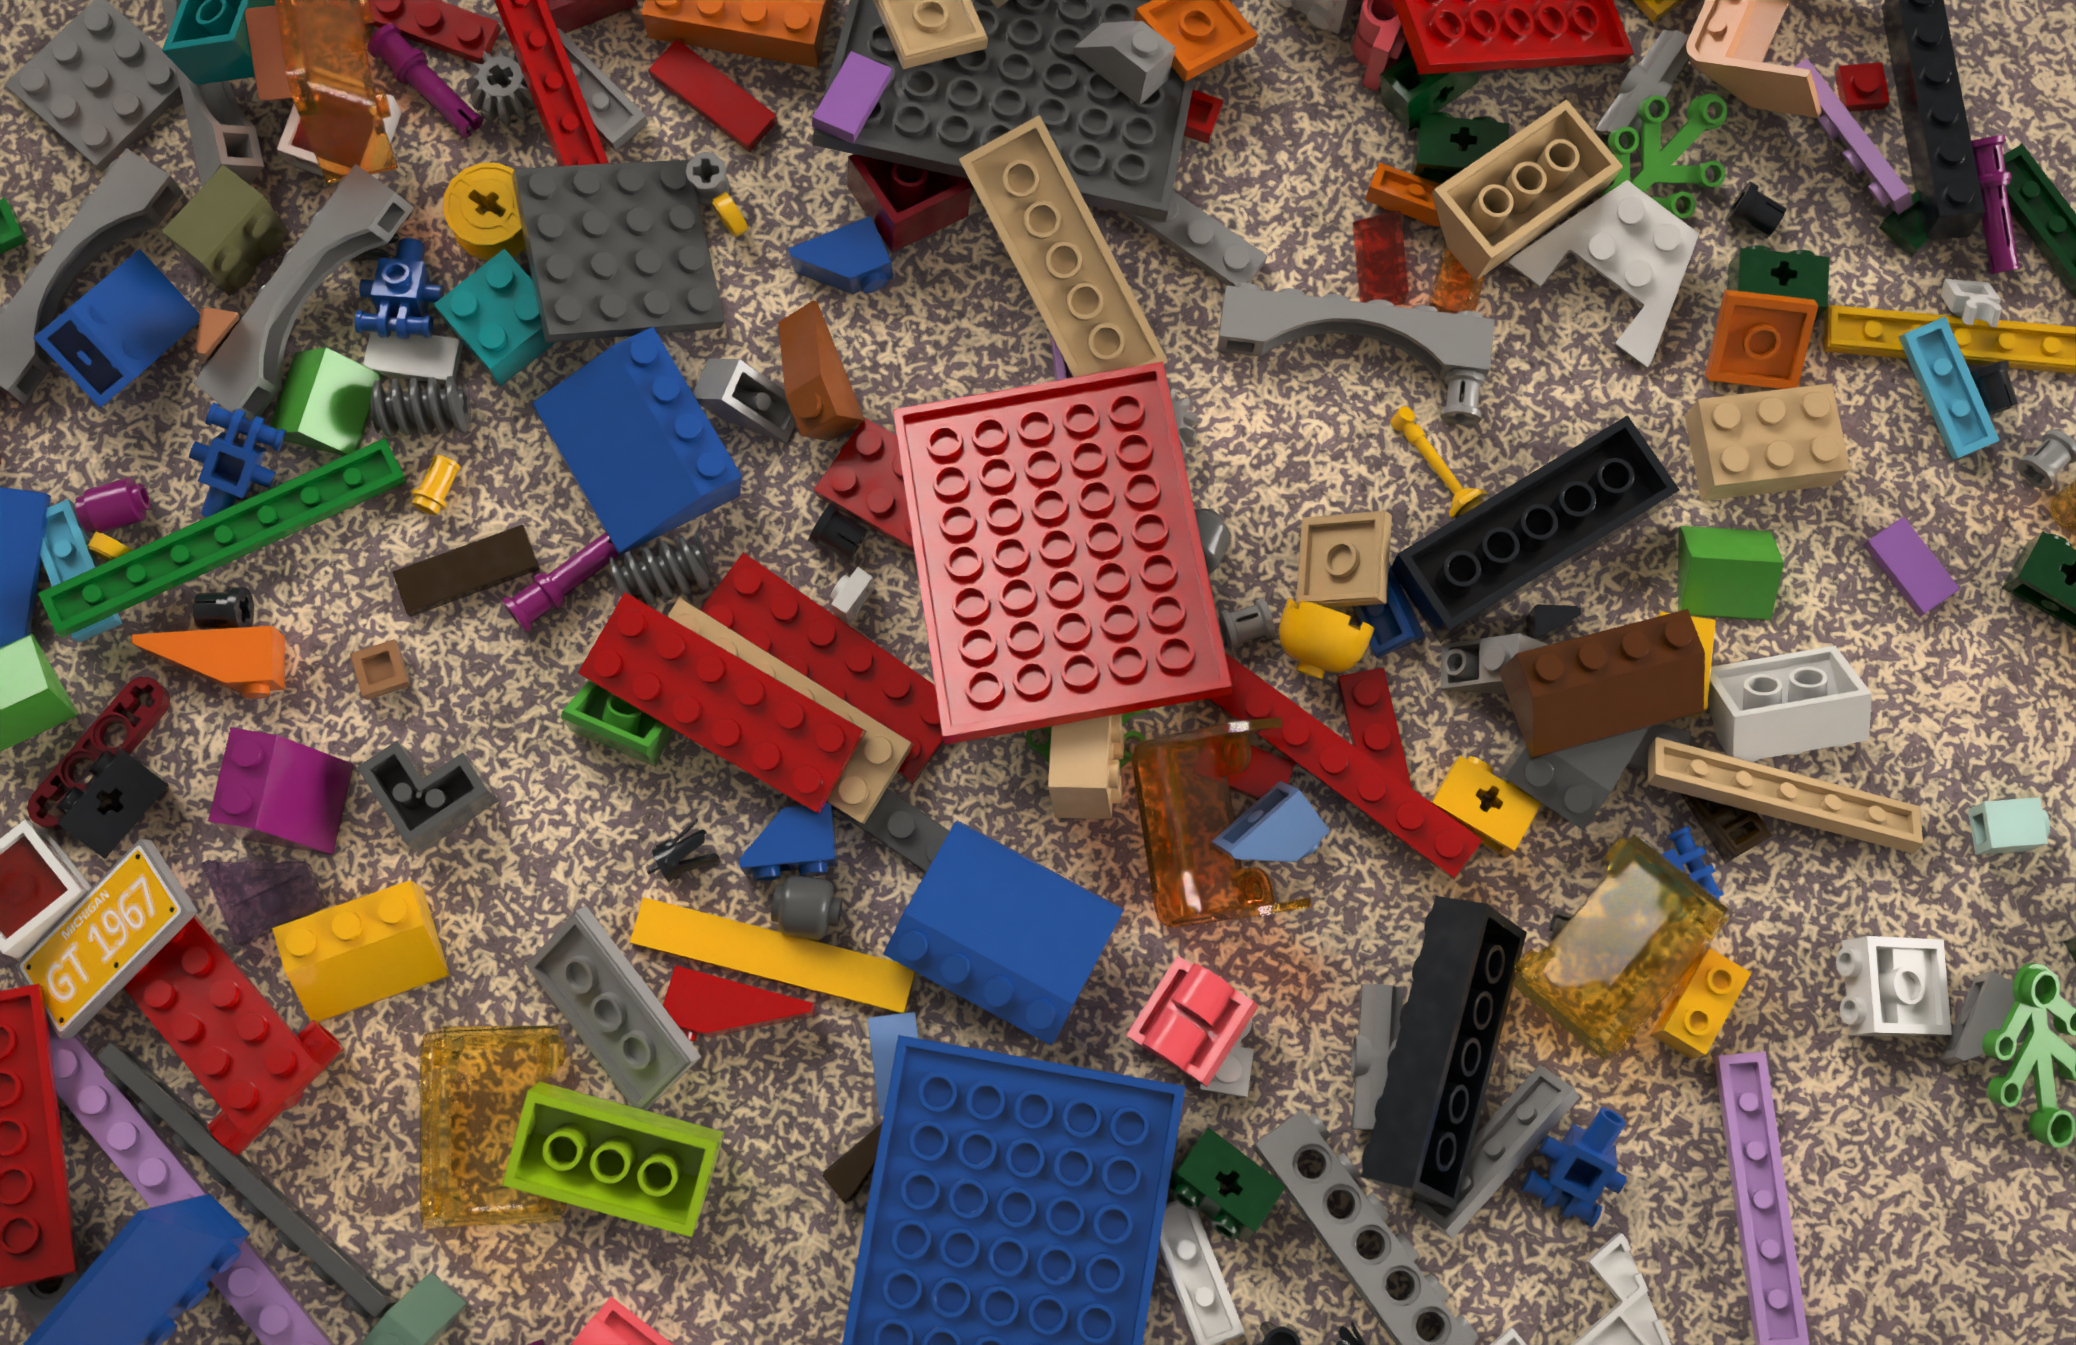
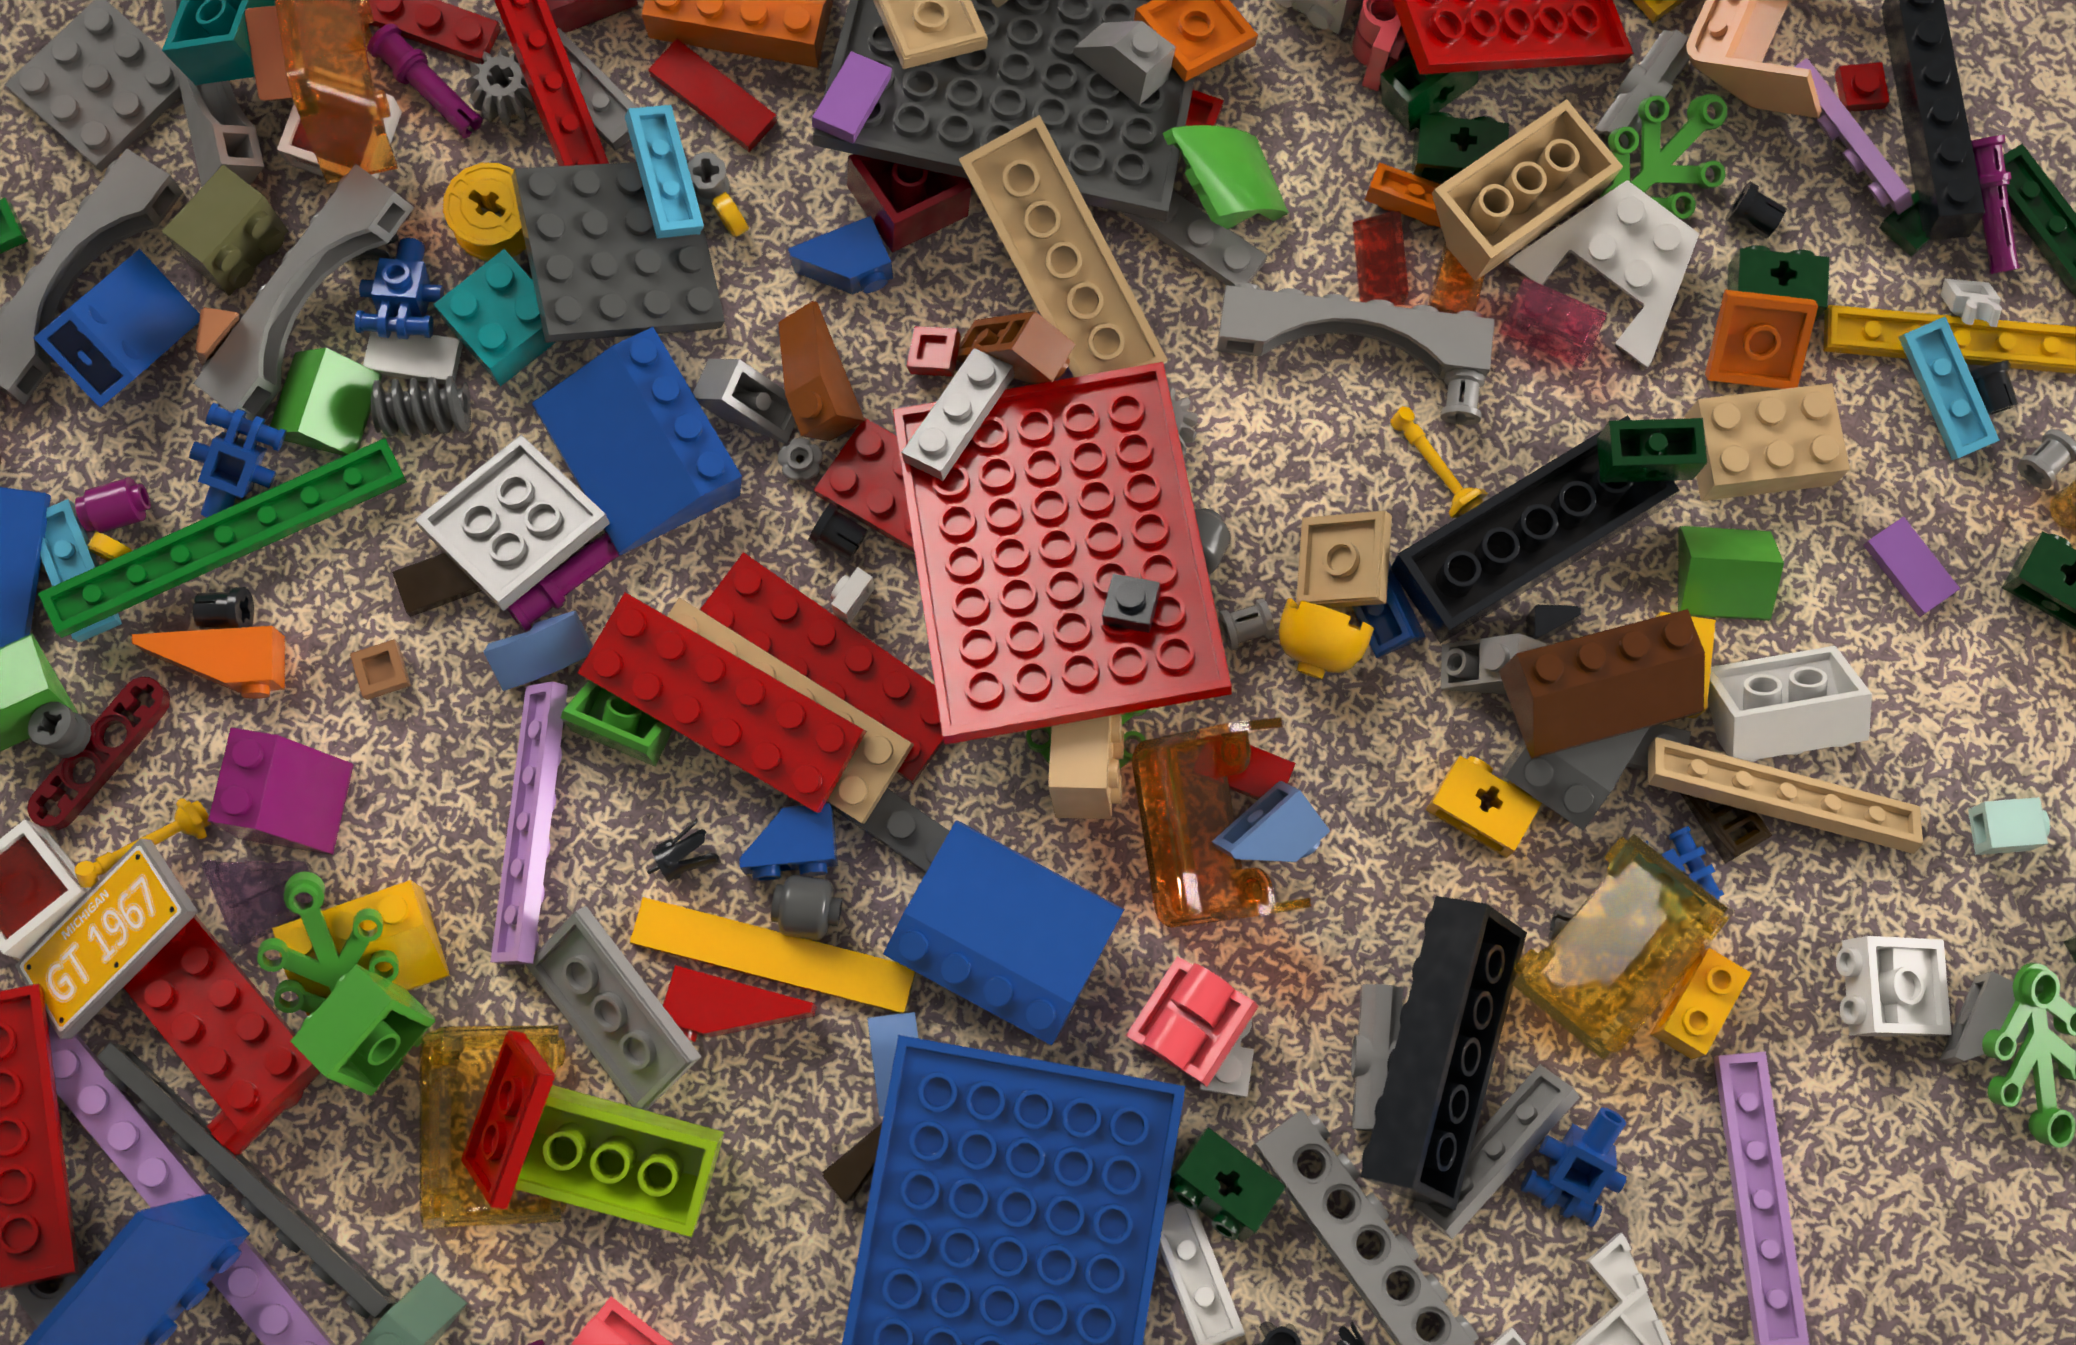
black brick [56,745,169,859] -> none
dark grey brick [357,741,499,853] -> none
yellow pin [412,455,461,516] -> none
dark grey piece [609,531,712,605] -> none
red plate [1208,652,1483,880] -> none
red plate [1337,667,1412,788] -> none
none -> dark grey wheel [28,702,91,758]
none -> yellow piece [74,798,211,888]
none -> bright green plant [257,872,399,1014]
none -> bright green hinge [290,964,436,1096]
none -> plate [415,435,610,611]
none -> red tile [461,1030,556,1209]
none -> medium blue slope [483,610,593,691]
none -> lavender plate [490,681,568,965]
none -> medium azure plate [625,105,704,238]
none -> light grey plate [778,438,823,481]
none -> plate [901,348,1015,481]
none -> plate [906,326,961,377]
none -> dark orange slope [957,311,1075,384]
none -> plate [1102,574,1160,633]
none -> bright green slope [1163,125,1289,230]
none -> clear pink brick [1498,277,1608,368]
none -> dark green brick [1597,418,1707,483]

